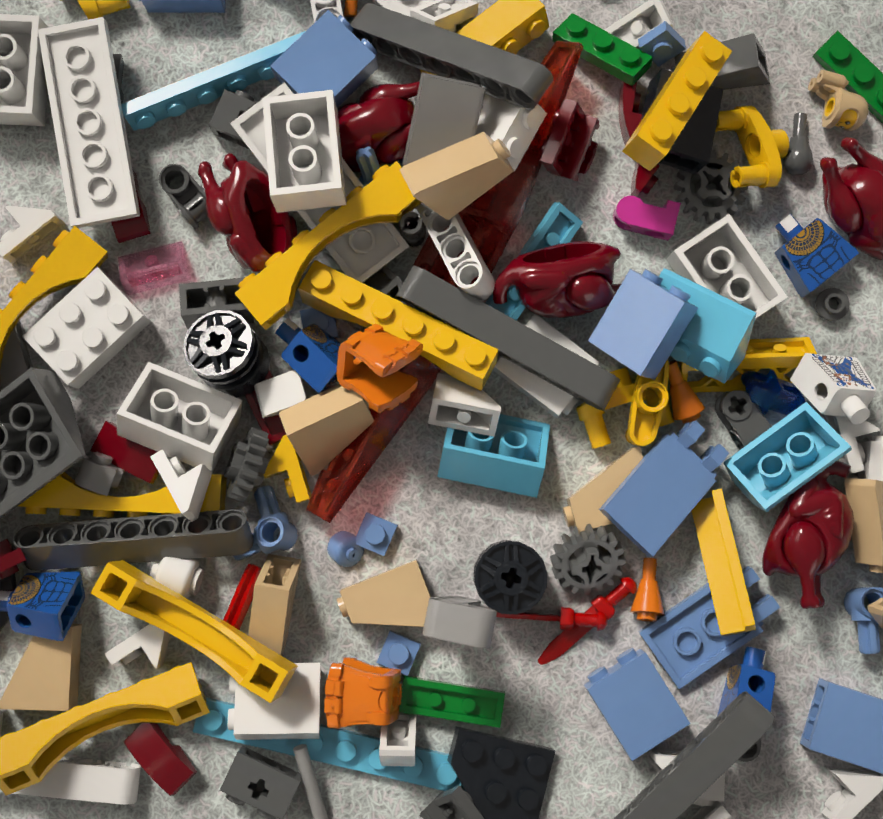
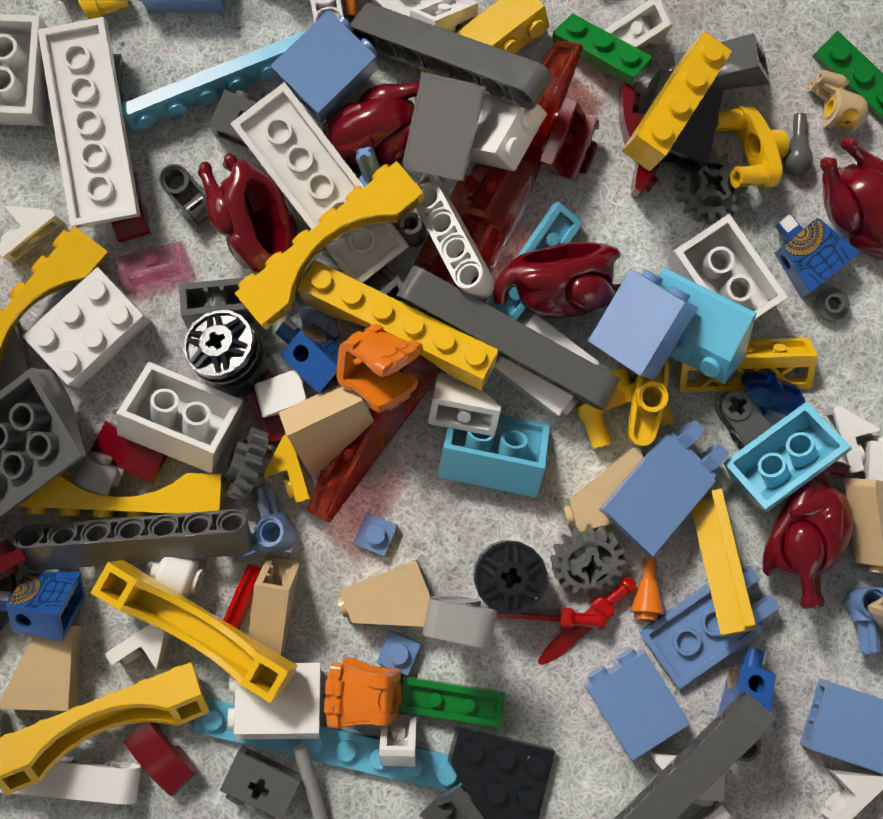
white slope [150,449,212,522] -> none
white brick [262,90,346,213] -> none
medium blue piece [327,531,364,567] -> none
tan slope [399,132,514,220] -> none
dark pink leg [613,196,681,241] -> none
medium blue plate [638,21,686,67] -> none
orange cone [668,361,705,423] -> none
white torso [790,353,876,424] -> none

